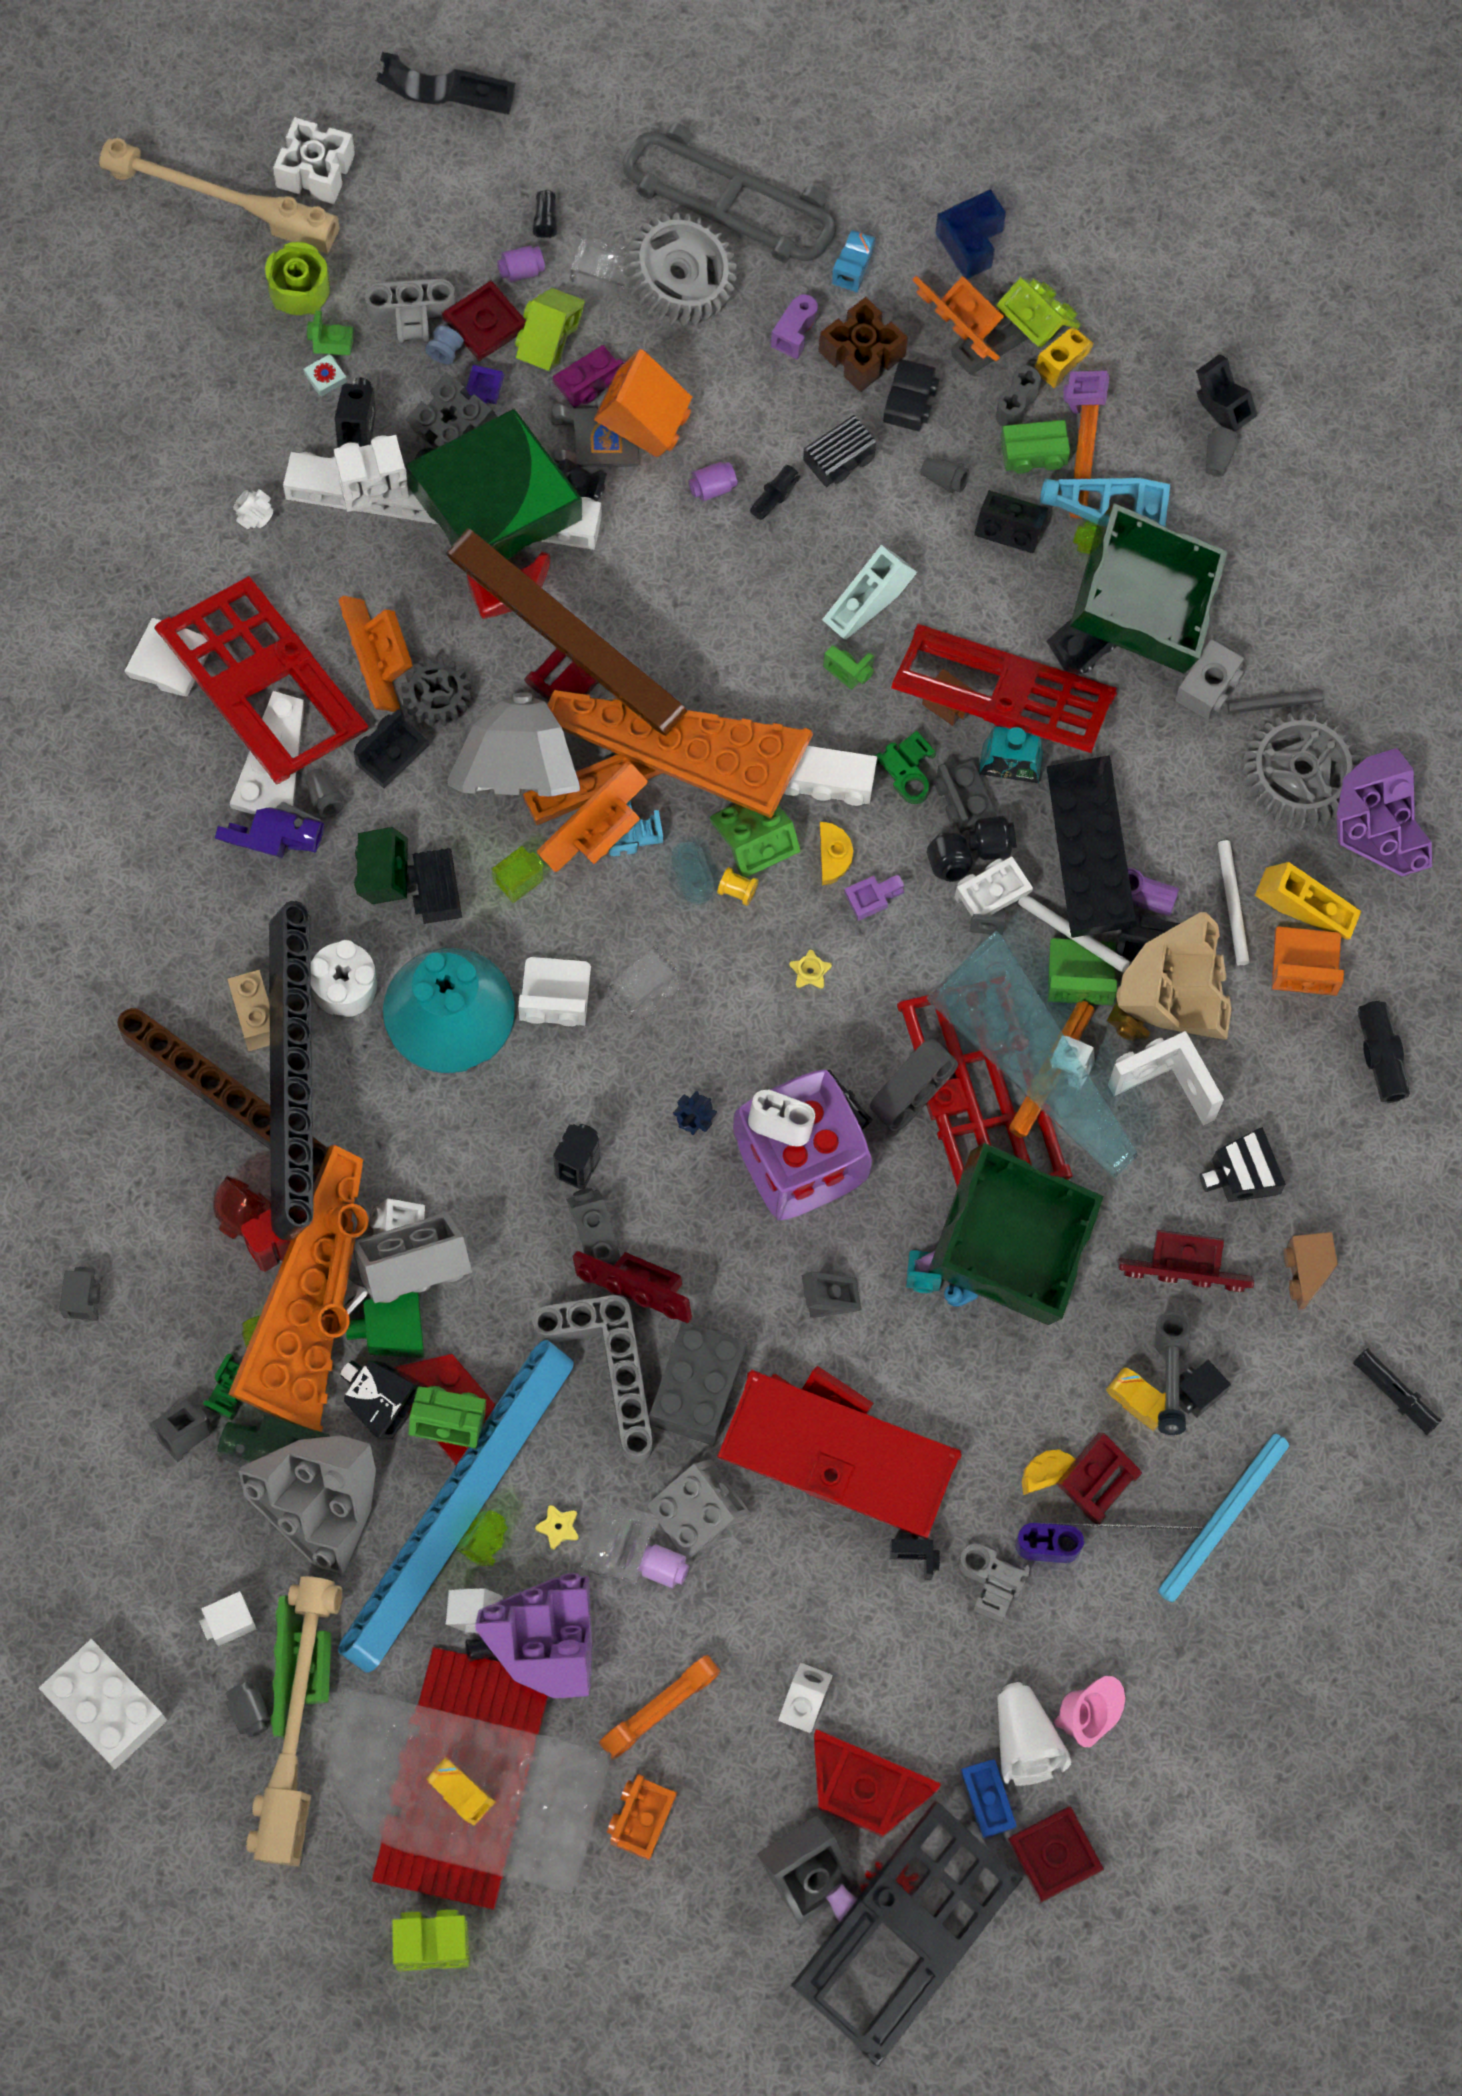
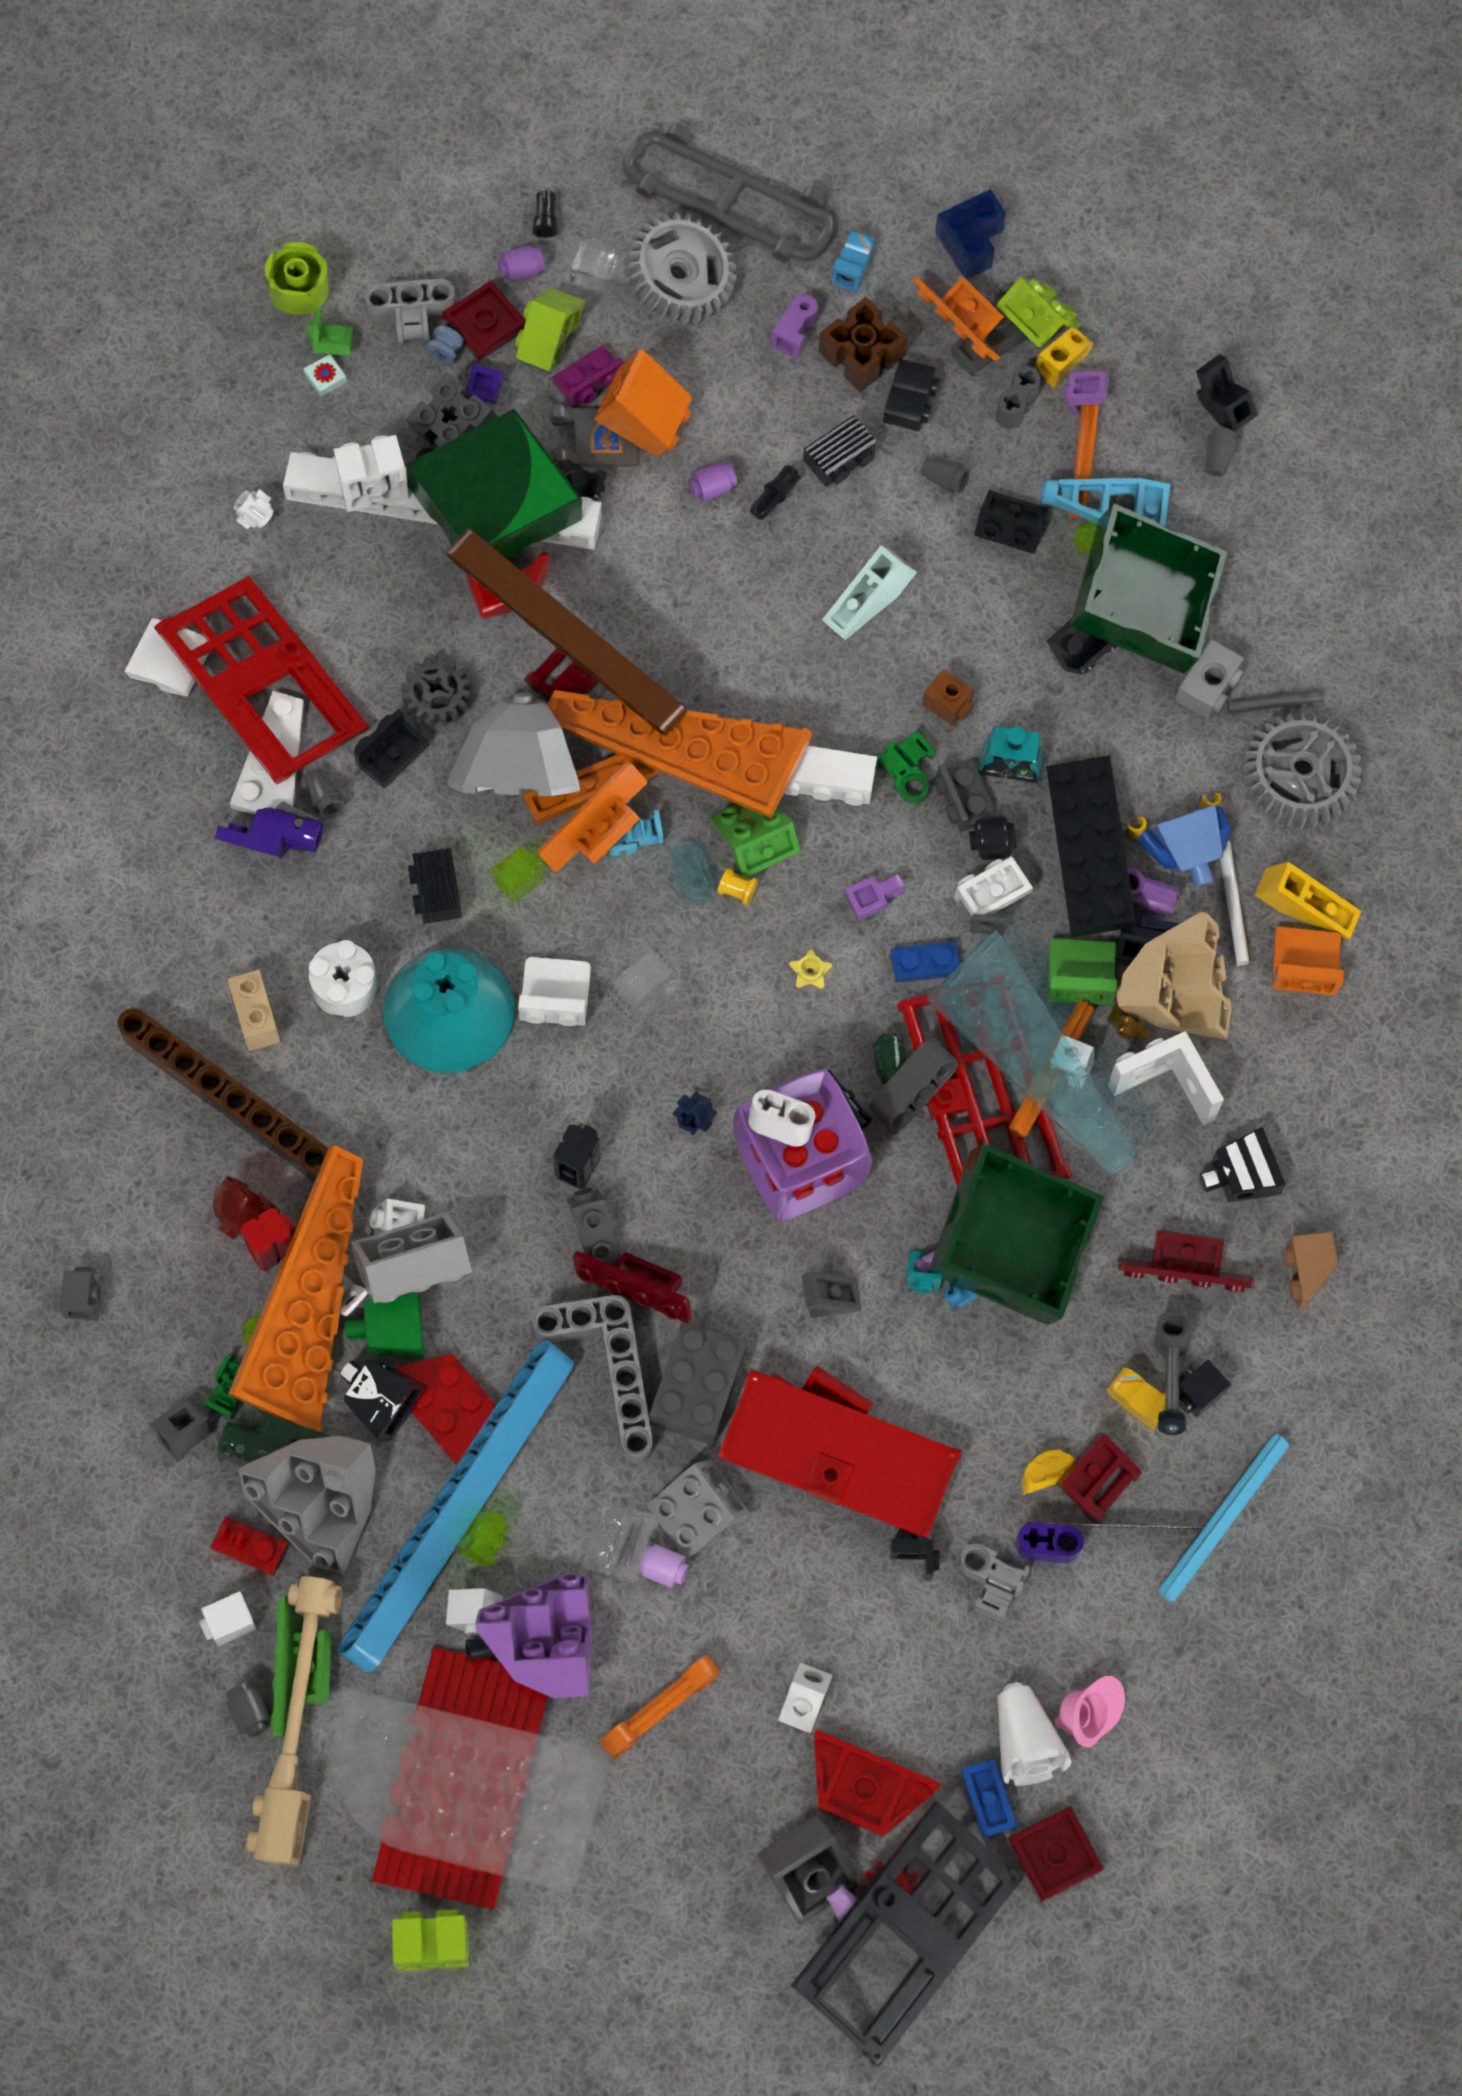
white brick [39,1639,167,1770] -> none
tan bar [100,138,340,254] -> none
black beam [269,901,314,1241] -> none
white brick [273,117,355,204] -> none
orange piece [310,1204,368,1339] -> none
black torso [335,378,376,448] -> none
orange bracket [338,595,413,712] -> none
dark green brick [354,827,408,904] -> none
black piece [376,52,515,114] -> none
bright green brick [409,1386,486,1448] -> none
yellow leg [426,1757,496,1826] -> none
light yellow plate [535,1505,579,1549] -> none
orange bracket [607,1774,677,1861] -> none
yellow plate [819,821,854,886] -> none
bright green bracket [823,645,874,690] -> none
red door [891,624,1118,753] -> none
black head [927,832,973,882] -> none
bright green brick [1000,420,1070,474] -> none
white bar [1018,895,1130,973] -> none
medium lavender brick [1337,748,1432,876] -> none
black pin [1353,1348,1442,1436] -> none
black piece [1357,1000,1410,1103] -> none
none -> red plate [210,1517,288,1577]
none -> clear green brick [872,1033,907,1084]
none -> blue plate [891,941,961,983]
none -> medium blue torso [1127,793,1231,886]

